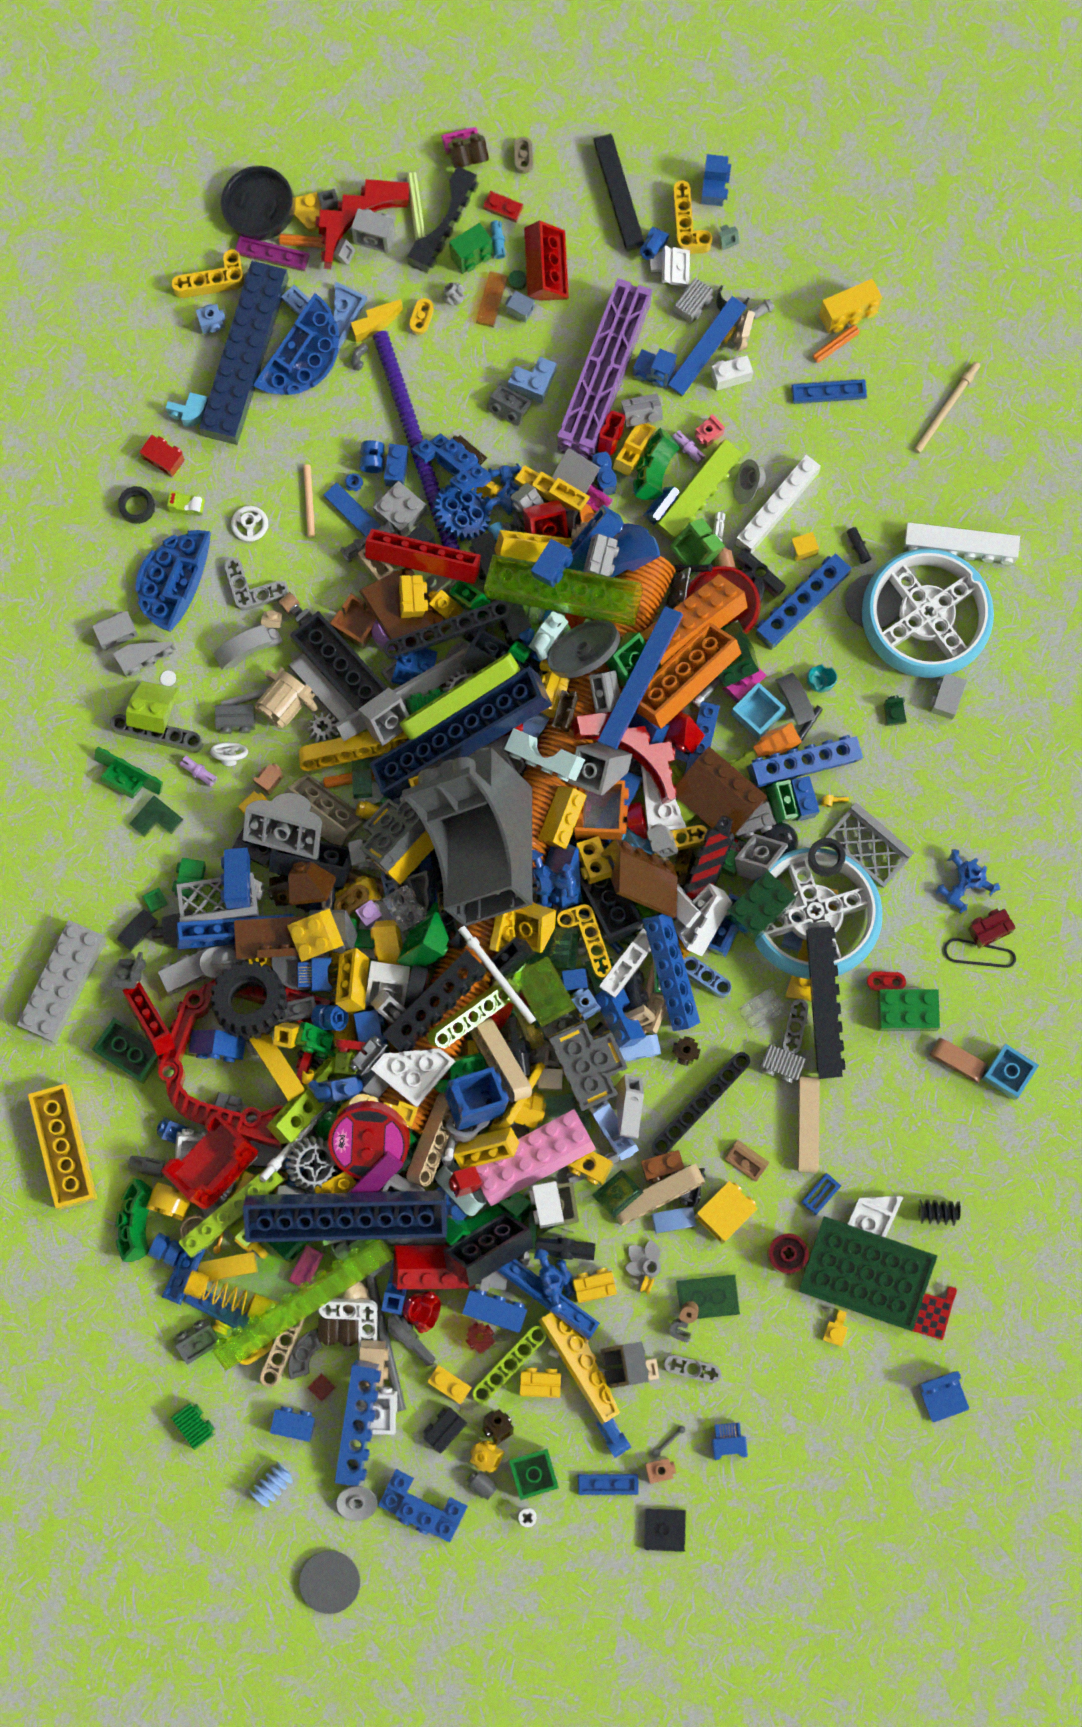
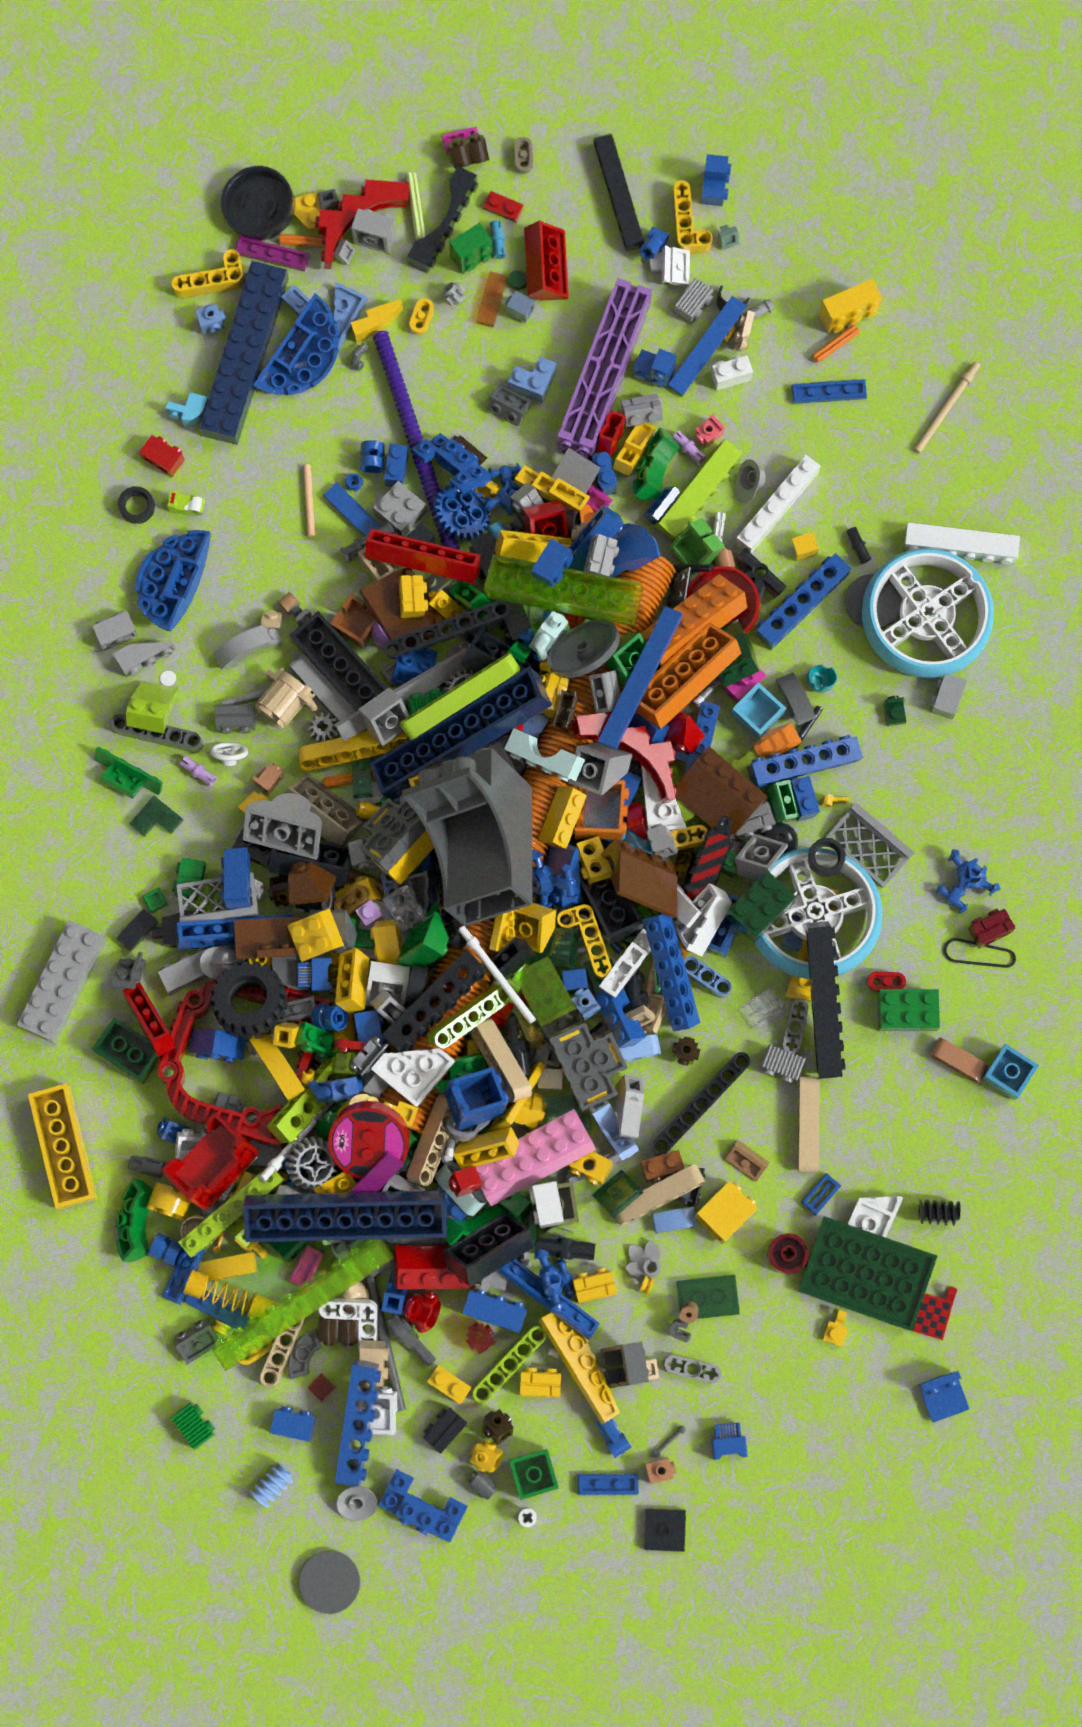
light grey beam [225,558,289,611] -> none
white piece [231,506,268,542] -> none

